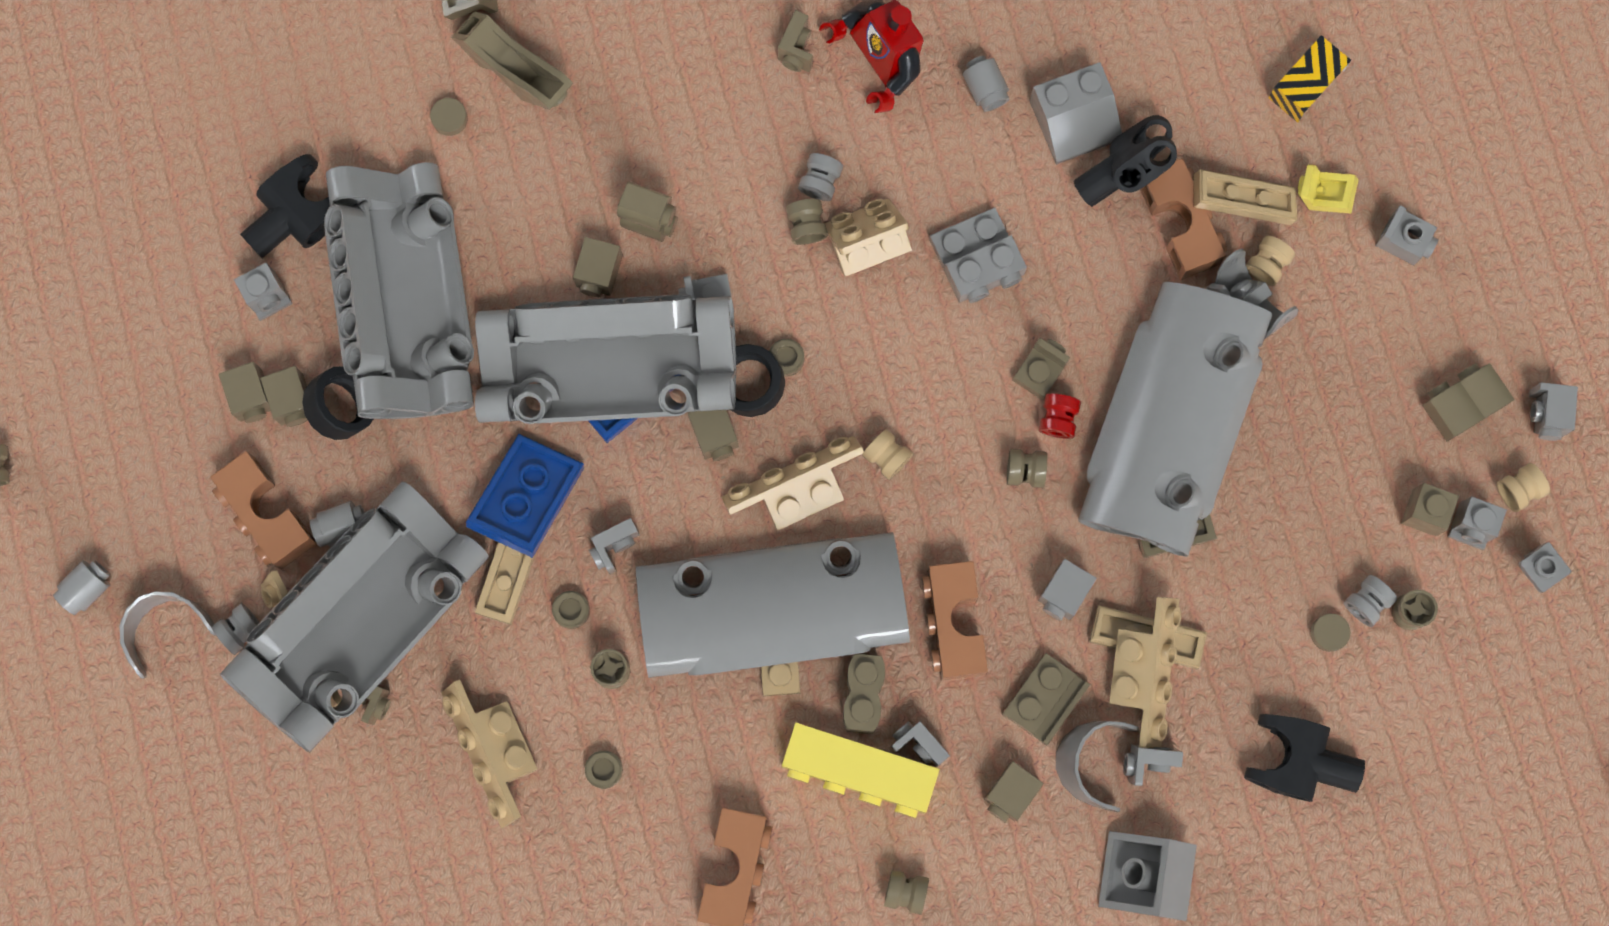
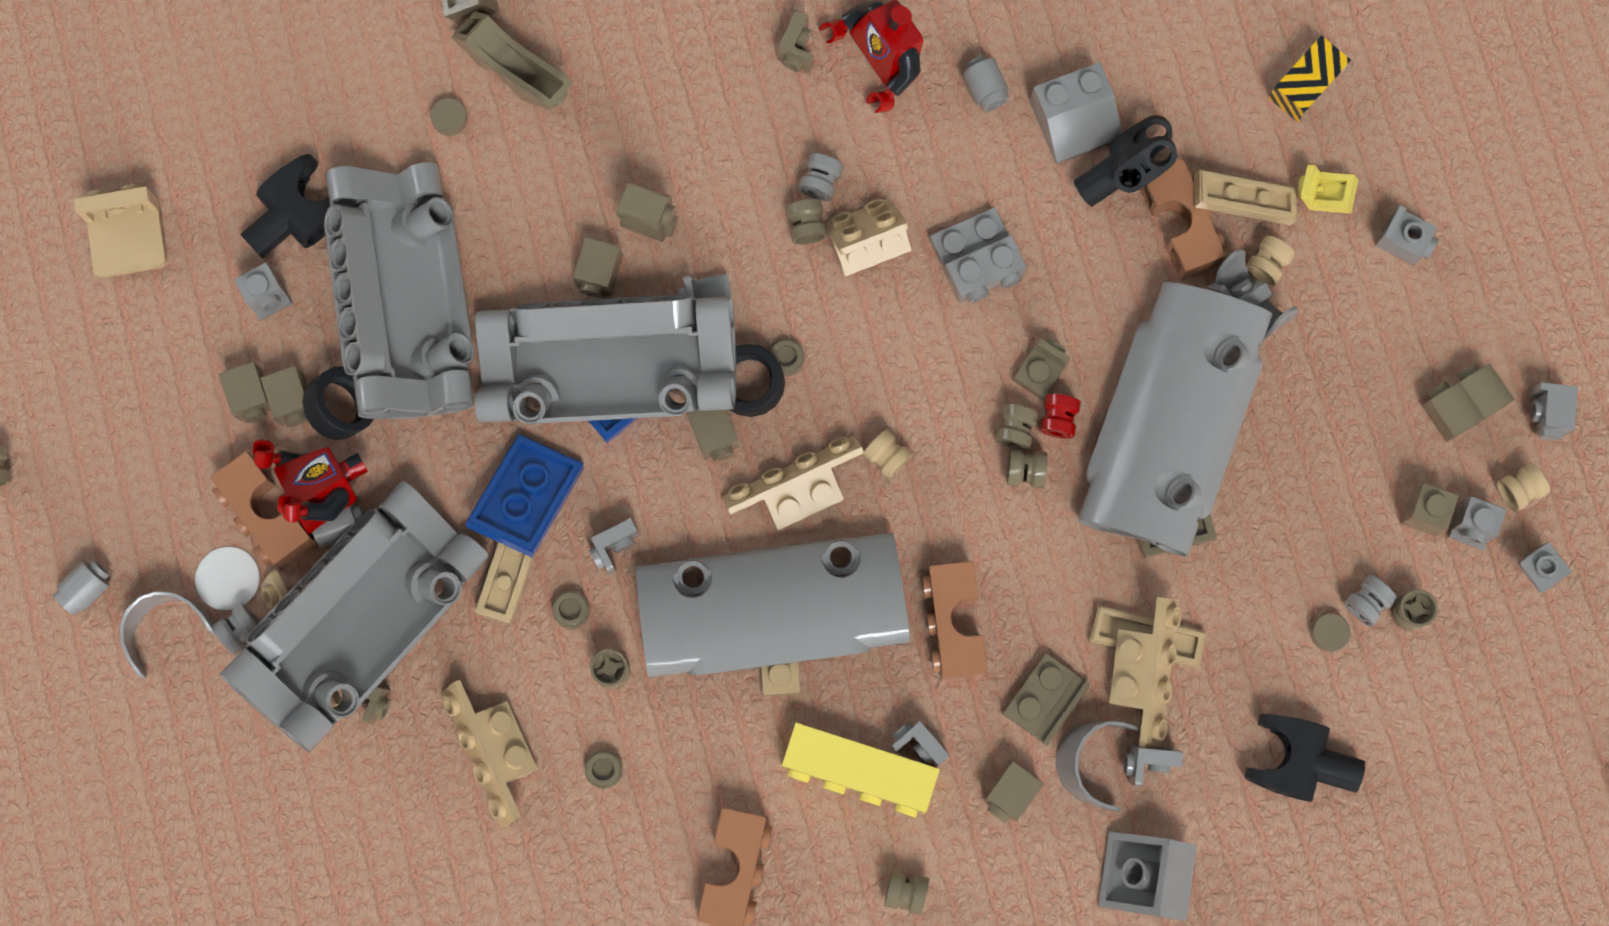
dark tan brick [843,654,885,734] -> none
light grey brick [1038,559,1097,621] -> none
none -> tan bracket [74,184,167,278]
none -> white sticker [195,547,259,610]
none -> red torso [252,439,368,534]
none -> dark tan wheel [995,404,1039,450]

